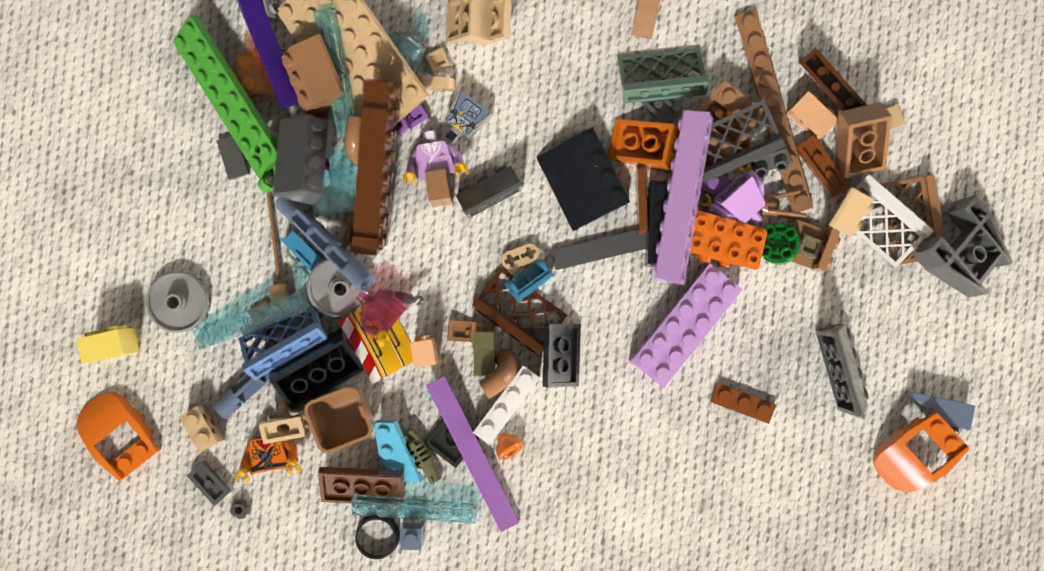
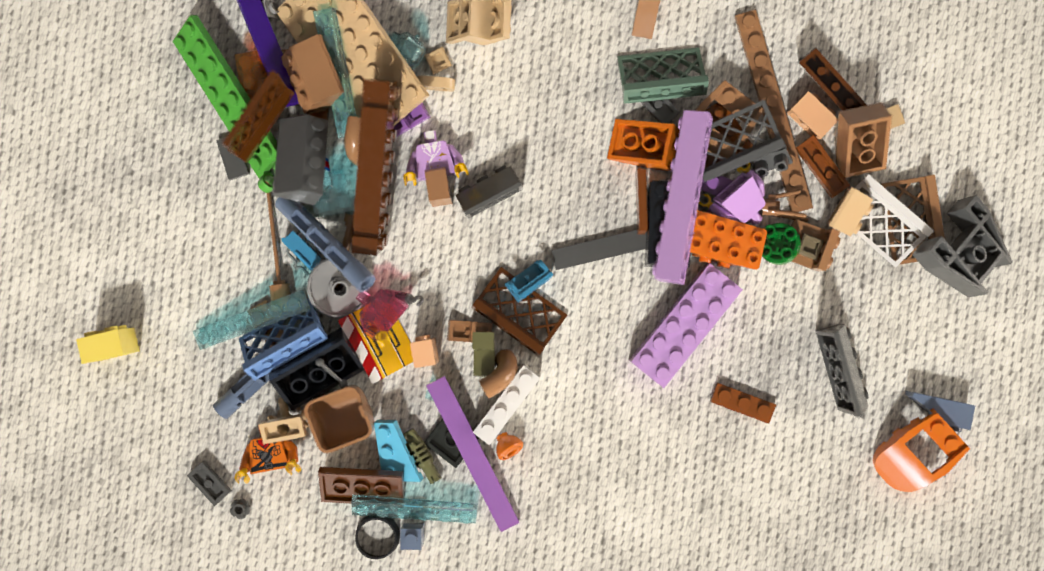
orange slope [77,392,161,481] -> none
light grey wheel [146,272,211,333] -> none
tan brick [179,404,225,453] -> none
torso [445,90,493,144] -> none
tan beam [501,244,539,270] -> none
black slope [536,127,630,231] -> none
black plate [542,324,581,388] -> none
none -> reddish brown fence [222,70,295,163]
none -> dark grey hinge [315,358,348,388]

